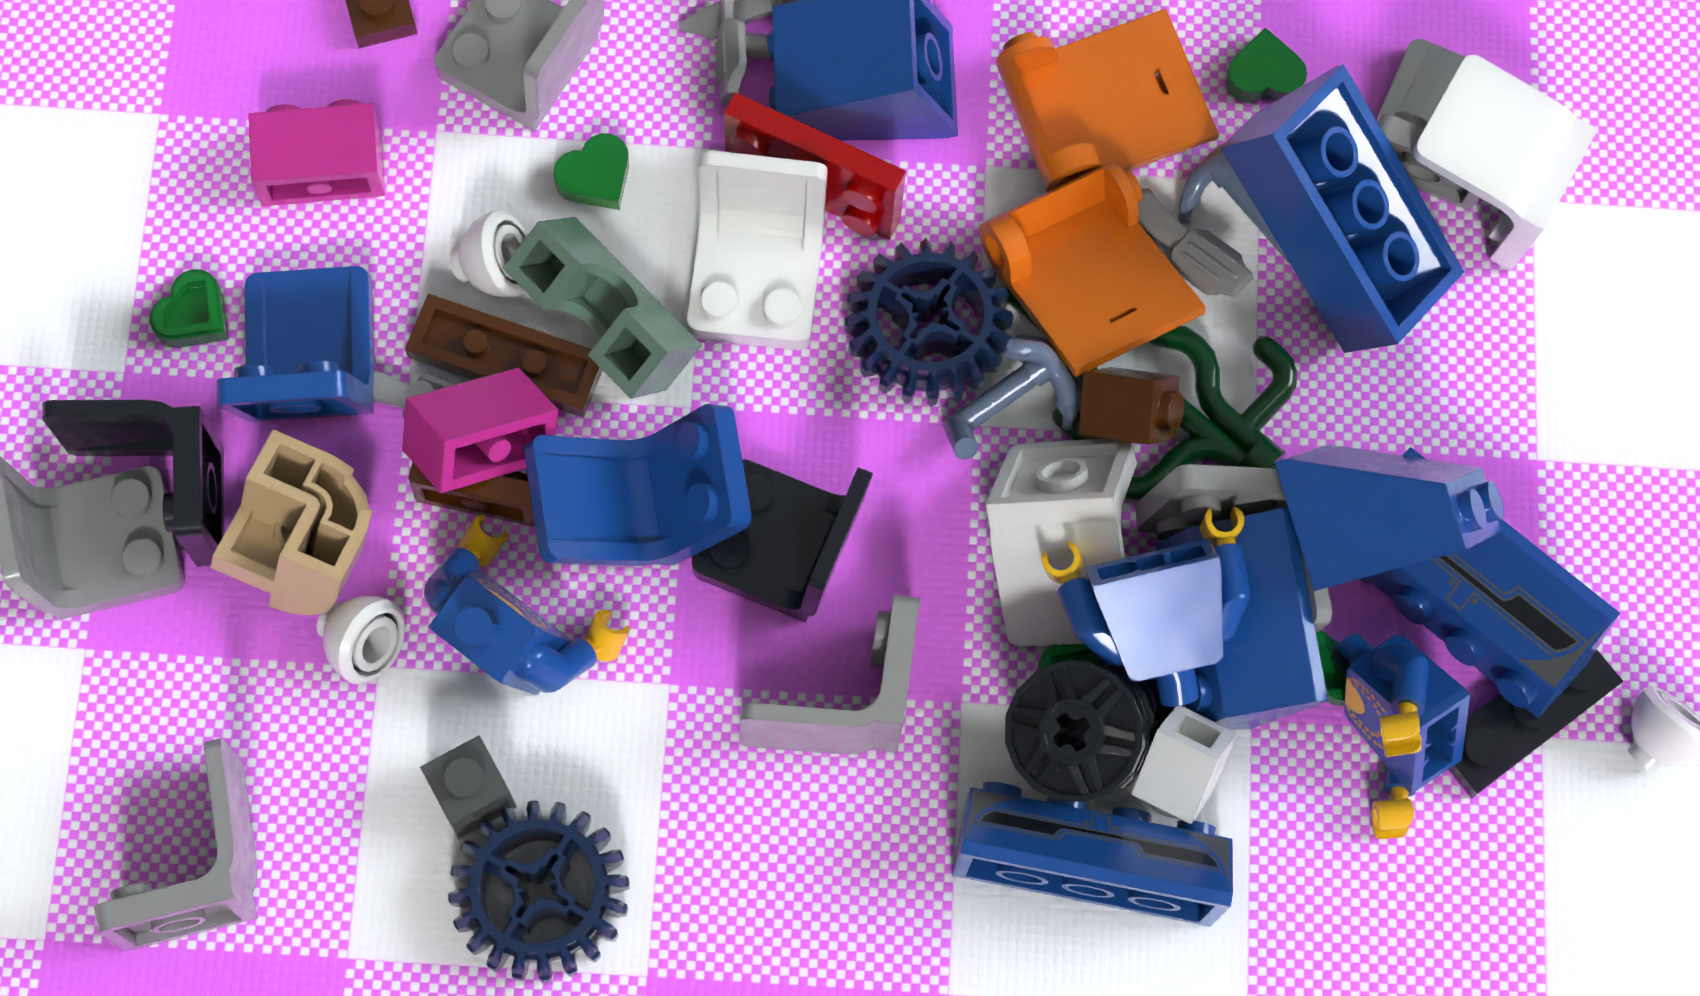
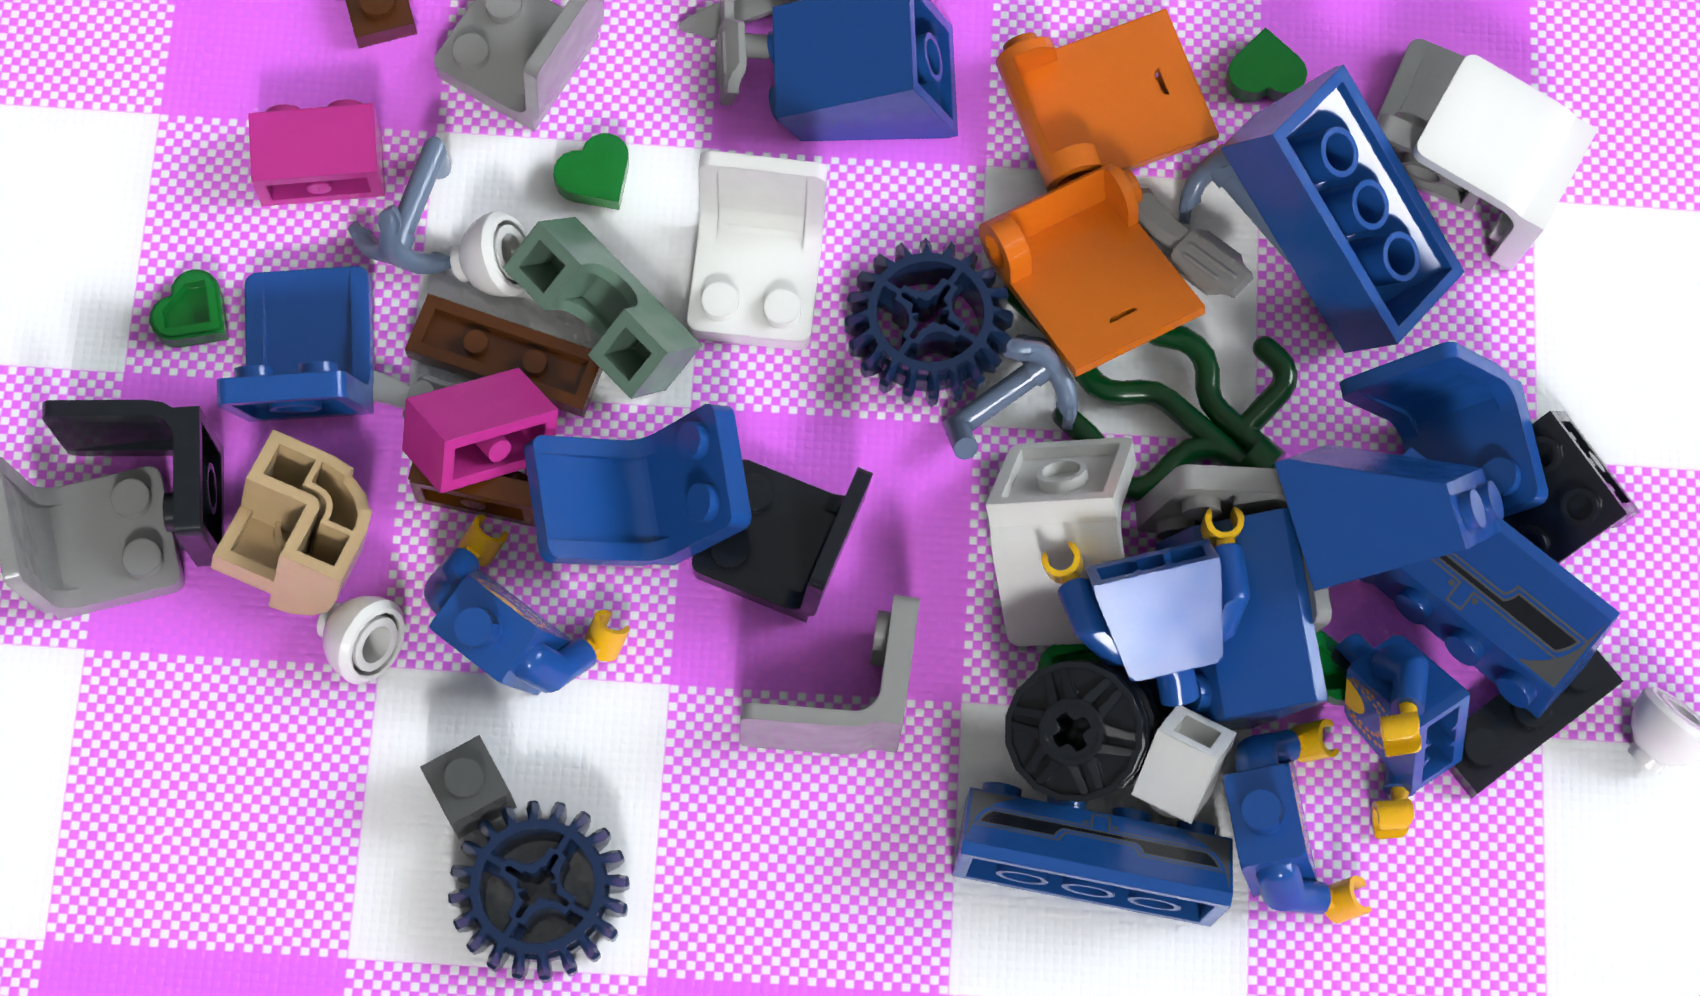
light grey piece [94,738,258,950] -> none
red plate [724,92,906,240] -> none
reddish brown brick [1079,367,1184,445] -> none
none -> sand blue piece [347,136,452,274]
none -> blue torso [1223,719,1372,924]
none -> blue piece [1339,342,1548,517]
none -> black bracket [1503,411,1640,564]

